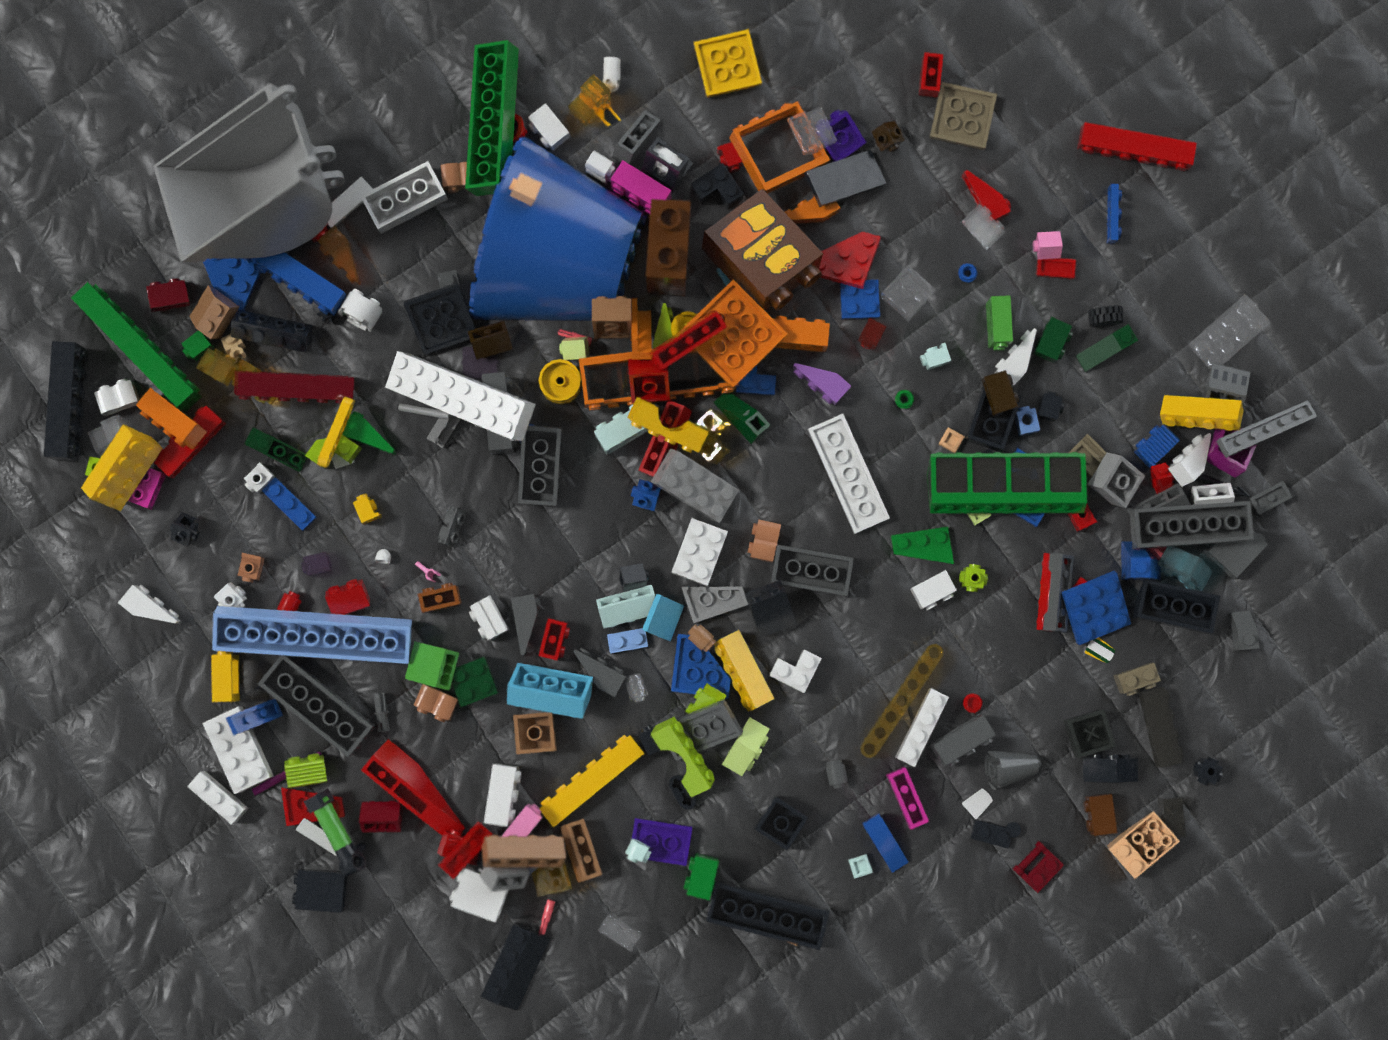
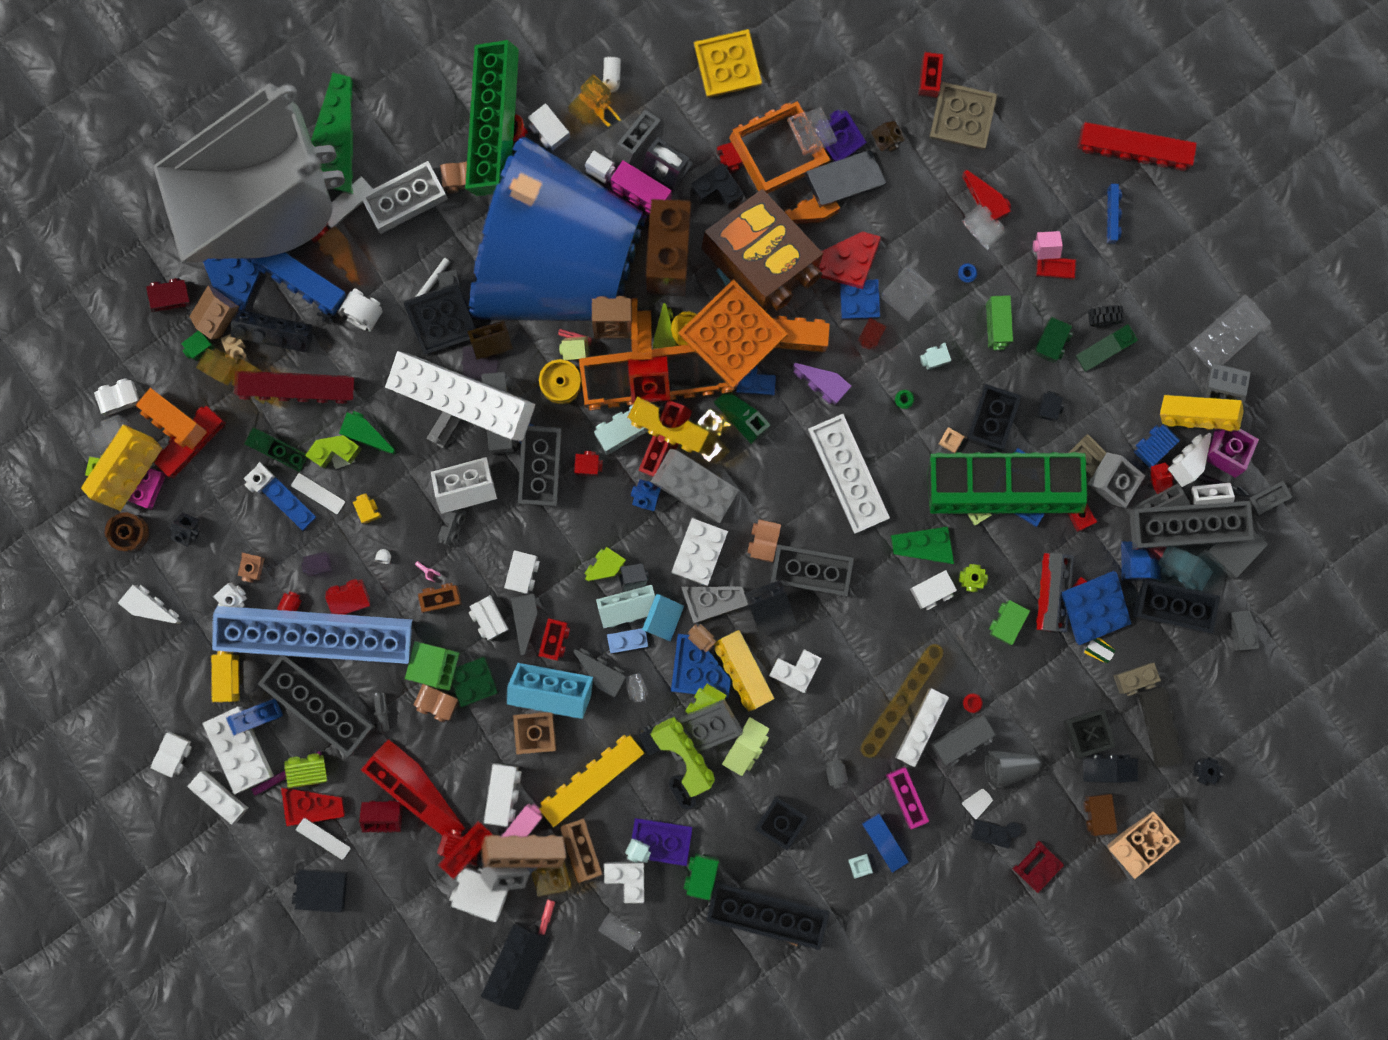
black brick [44,341,88,462] -> none
green brick [71,282,202,412] -> none
piece [303,789,366,876] -> none
yellow beam [317,396,355,468] -> none
light grey bar [398,403,452,420] -> none
red brick [648,310,727,370] -> none
dark brown brick [981,370,1019,416] -> none
white slope [995,328,1037,387] -> none
medium blue brick [1015,406,1040,436] -> none
plate [1216,400,1318,458] -> none
none -> reddish brown brick [105,512,149,552]
none -> white brick [151,732,192,778]
none -> white sticker [291,473,345,514]
none -> green wing [311,73,353,195]
none -> white bar [416,258,450,297]
none -> white brick [431,457,497,514]
none -> white brick [504,551,540,594]
none -> red brick [574,451,603,476]
none -> lime slope [584,547,626,582]
none -> white brick [604,861,644,903]
none -> bright green brick [989,600,1030,645]

